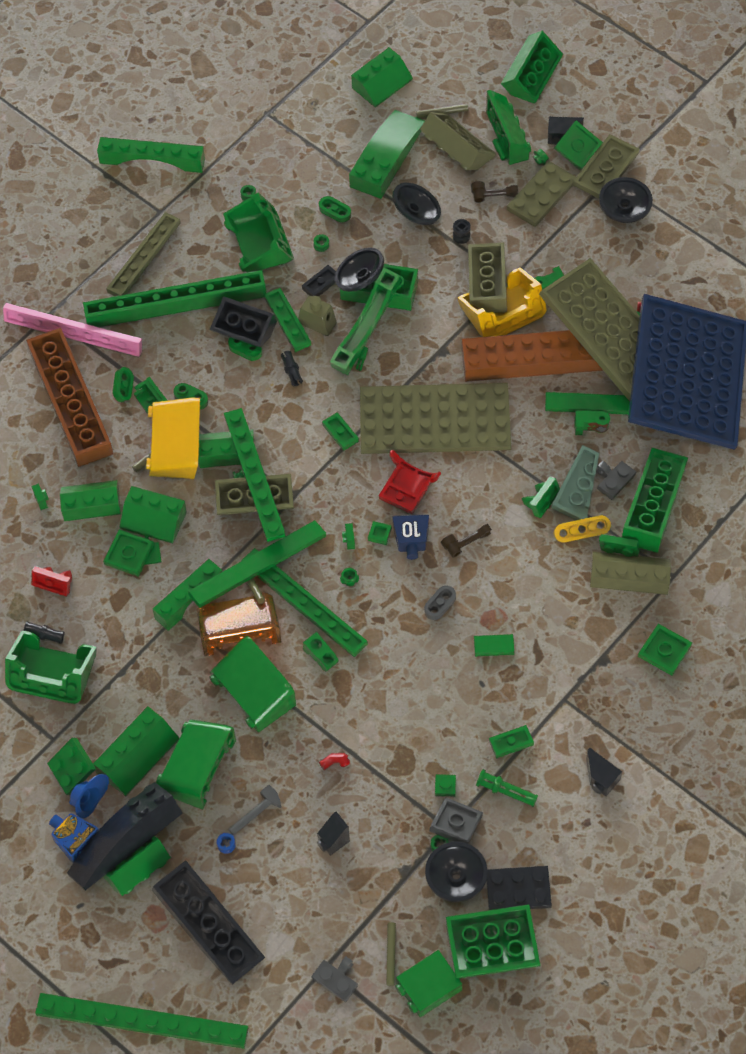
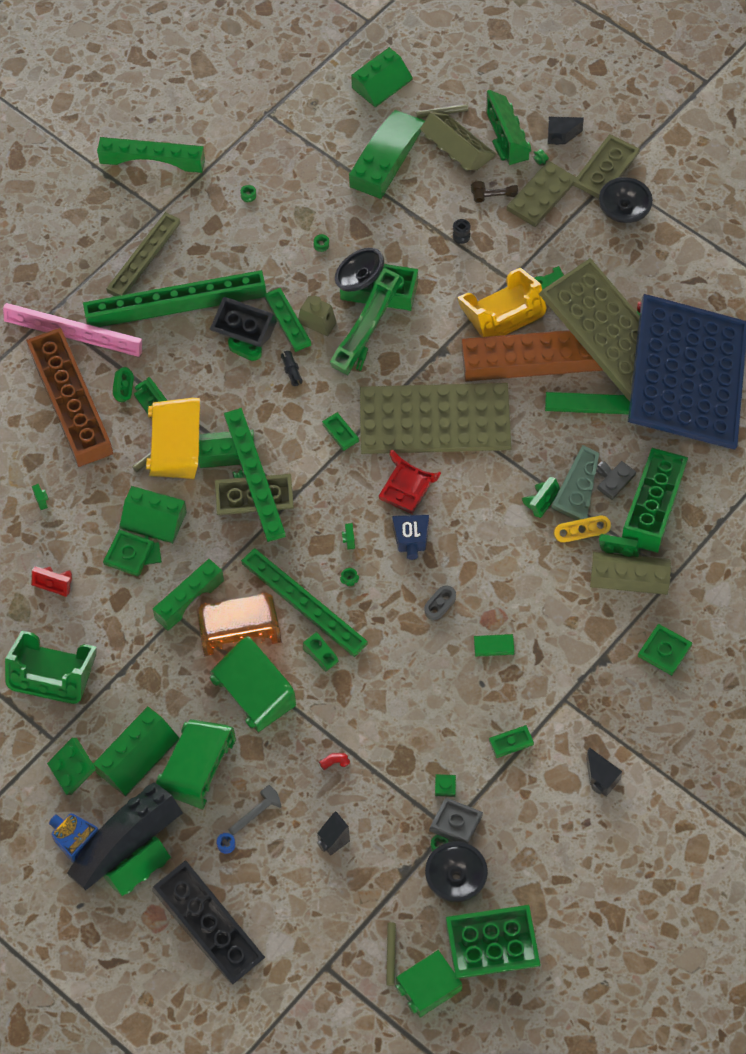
black pin [23,621,65,644] -> none
green plate [35,993,249,1049] -> none
green slope [60,480,121,522] -> none
blue piece [69,774,109,818] -> none
green plate [173,383,208,410] -> none
green tile [188,520,326,608] -> none
green windscreen [223,192,294,273] -> none
olive bar [247,578,265,604] -> none
black plate [302,265,336,297] -> none
dark grey plate [311,956,358,1003] -> none
green plate [319,196,351,223] -> none
green plate [368,521,392,545] -> none
black dish [392,182,441,225] -> none
dark brown brick [441,524,492,558] -> none
olive slope [468,242,507,313] -> none
green pin [476,769,538,807] -> none
black plate [486,866,552,910] -> none
green slope [501,30,563,104] -> none
green plate [554,120,603,171] -> none
green leg [574,411,610,435] -> none

